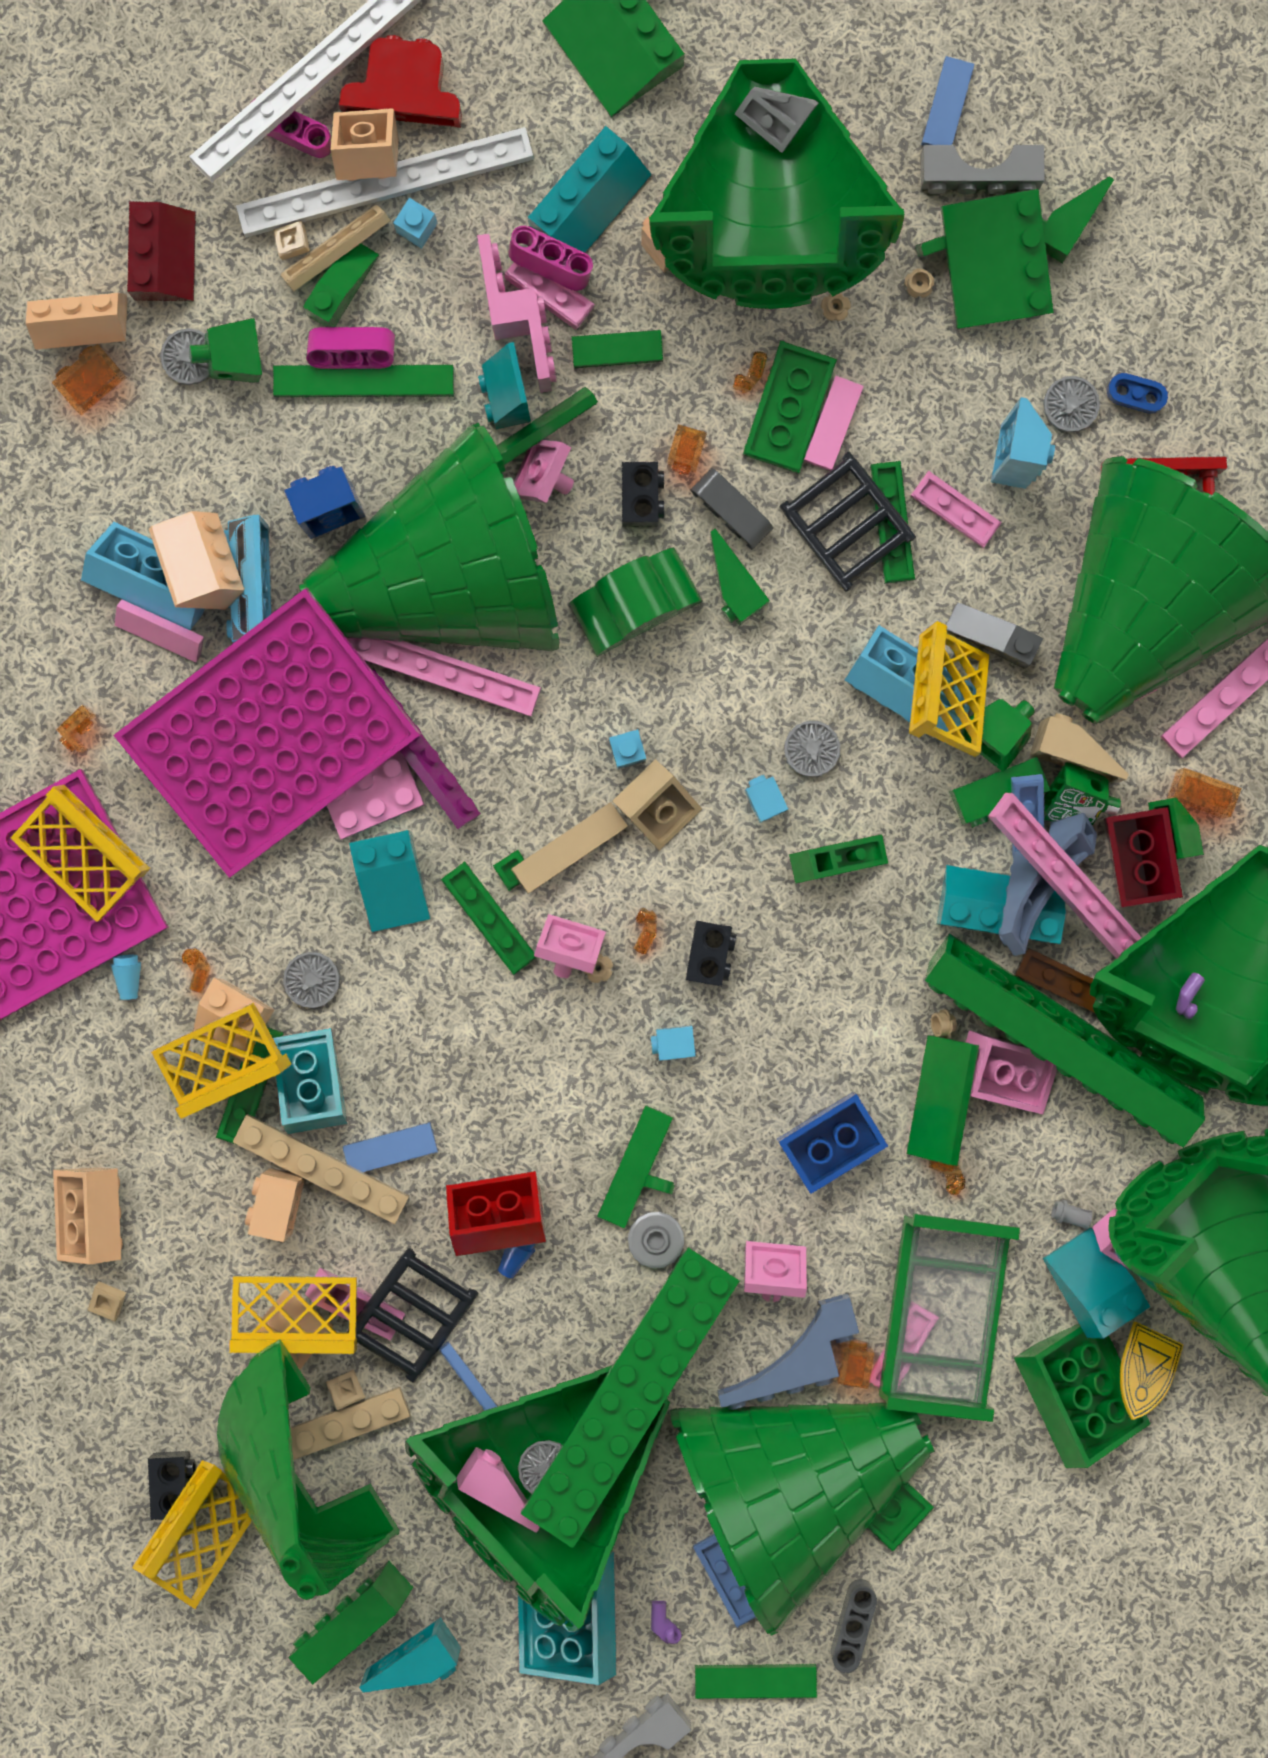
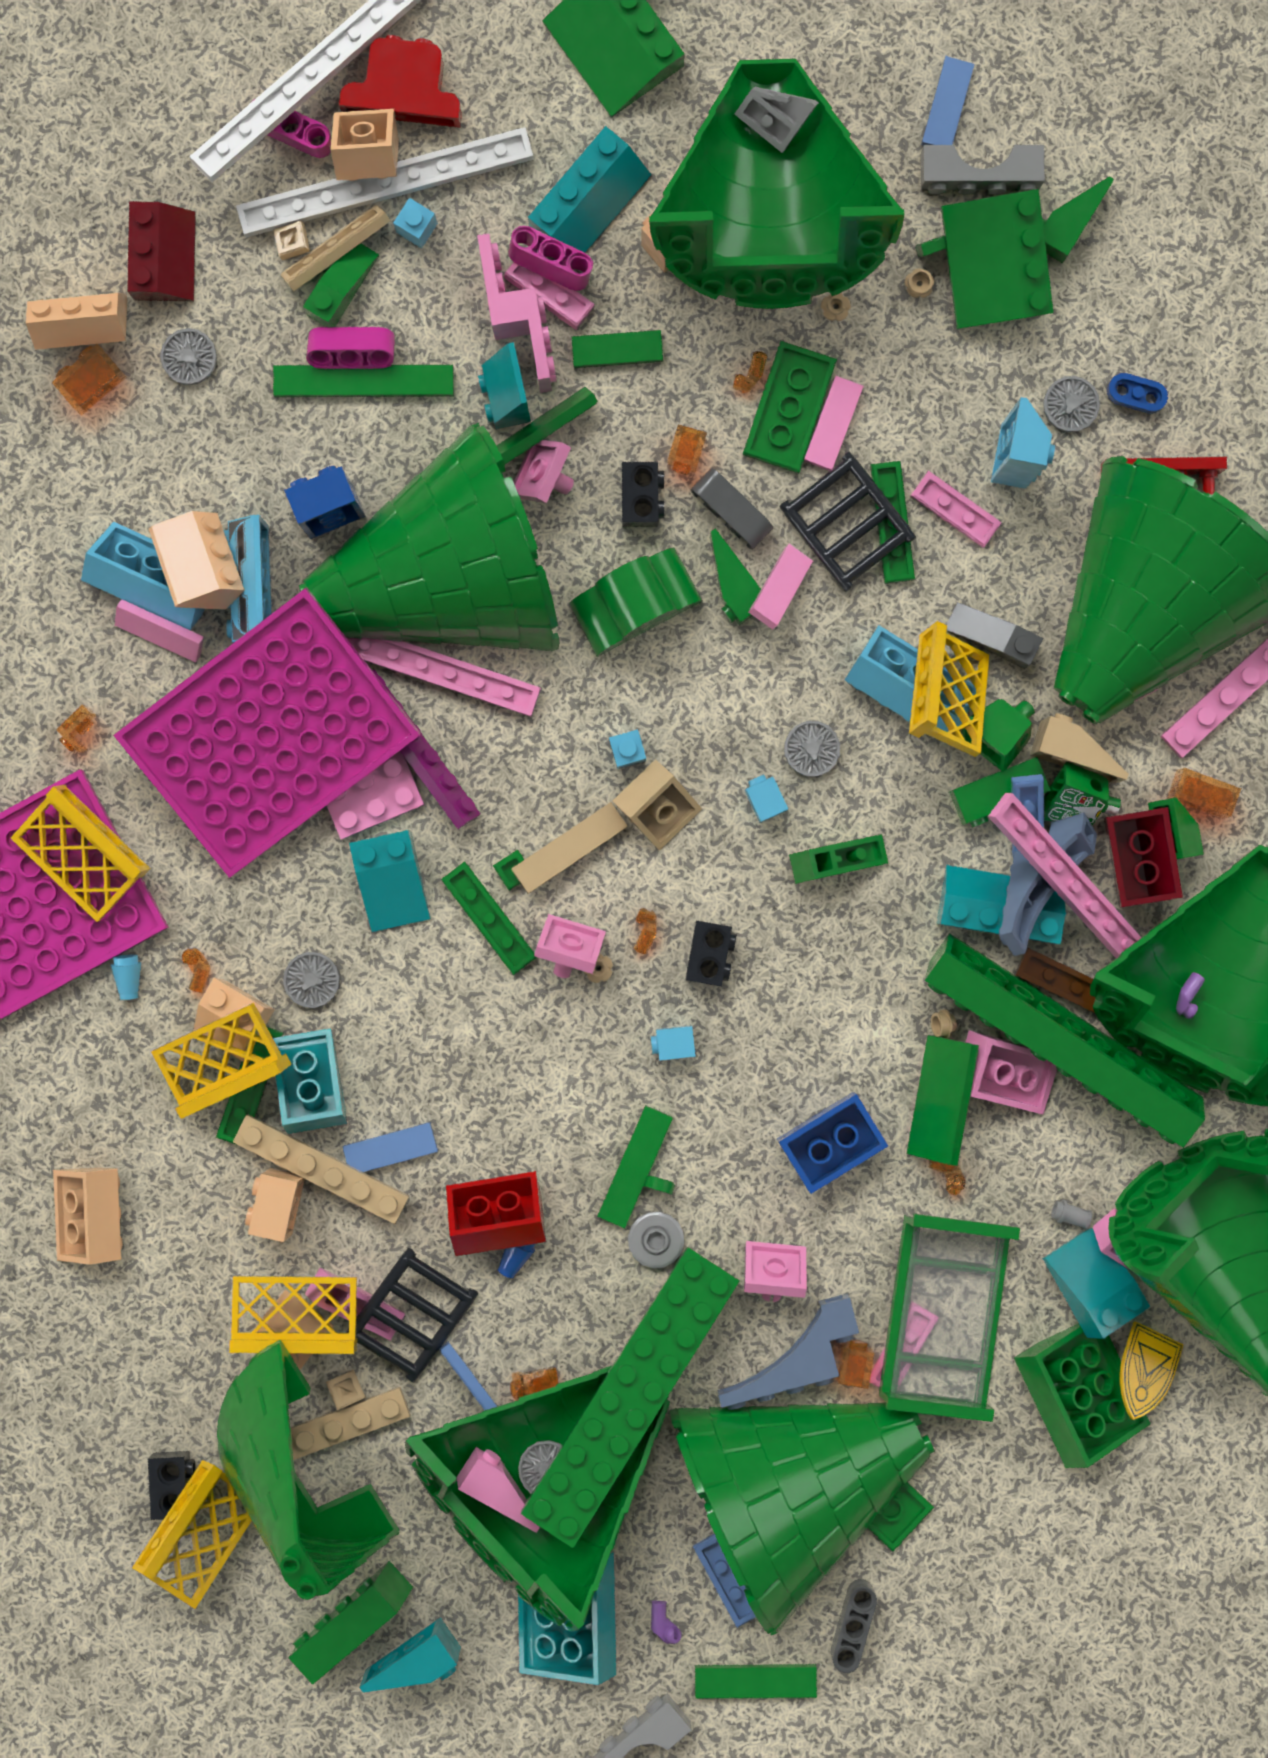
tan tile [88,1281,126,1321] -> none
green torso [189,318,262,383] -> none
none -> clear orange bracket [510,1367,558,1401]
none -> bright pink tile [748,544,813,630]

